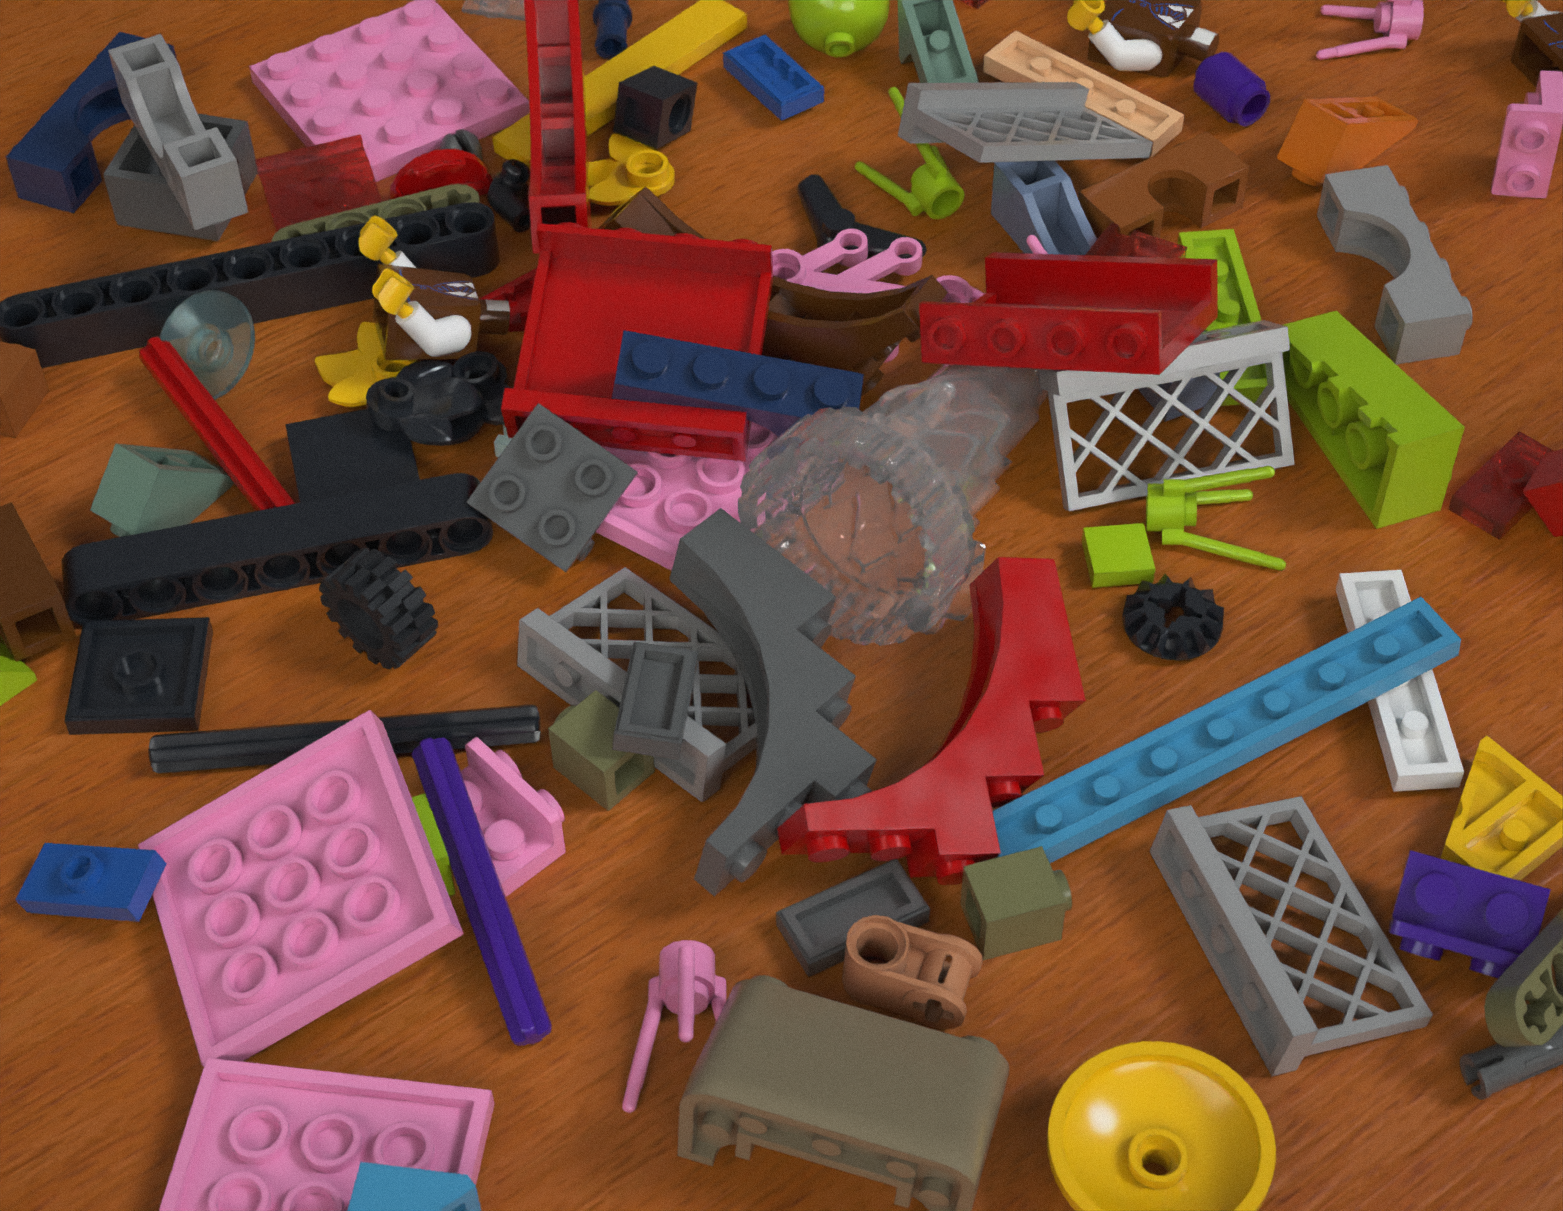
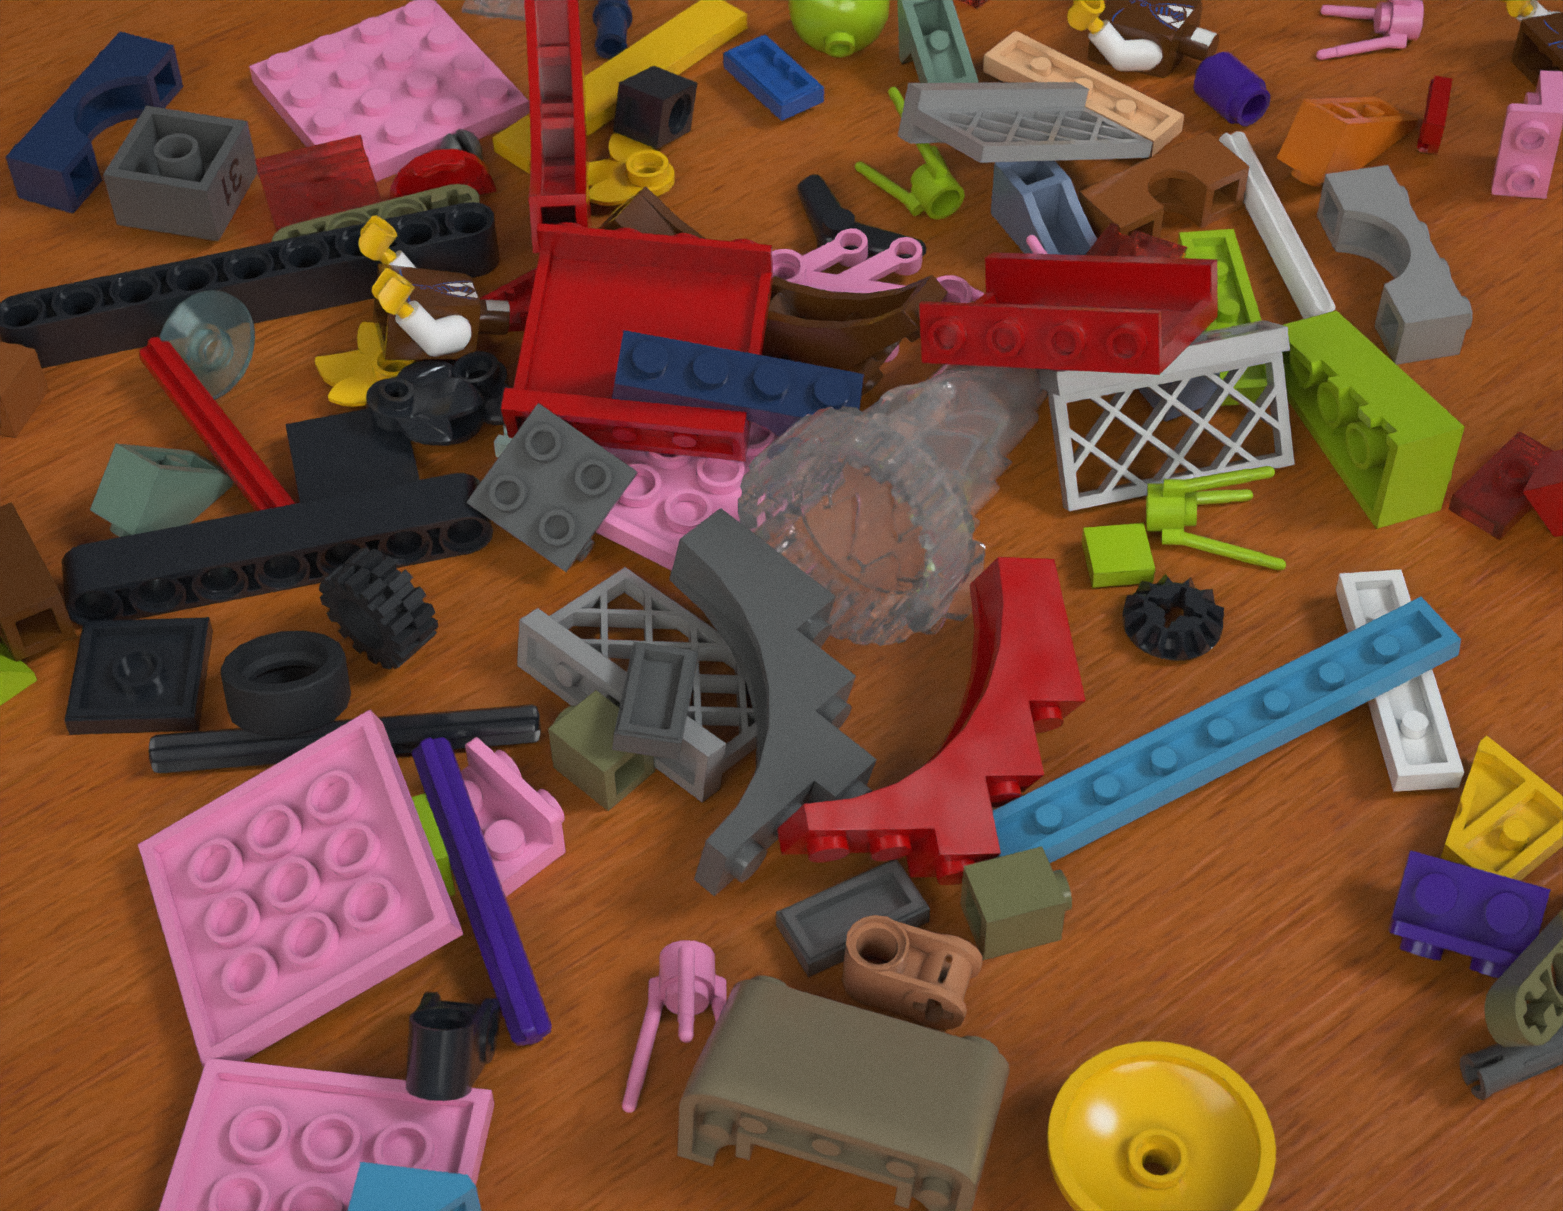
blue plate [15,843,167,922] -> none
light grey arch [108,34,248,231] -> none
black arm [487,159,531,232] -> none
light grey fence [1149,796,1433,1076] -> none
none -> black tyre [220,631,351,736]
none -> black piece [406,991,500,1101]
none -> white axle [1219,131,1336,319]
none -> red tile [1416,75,1453,155]

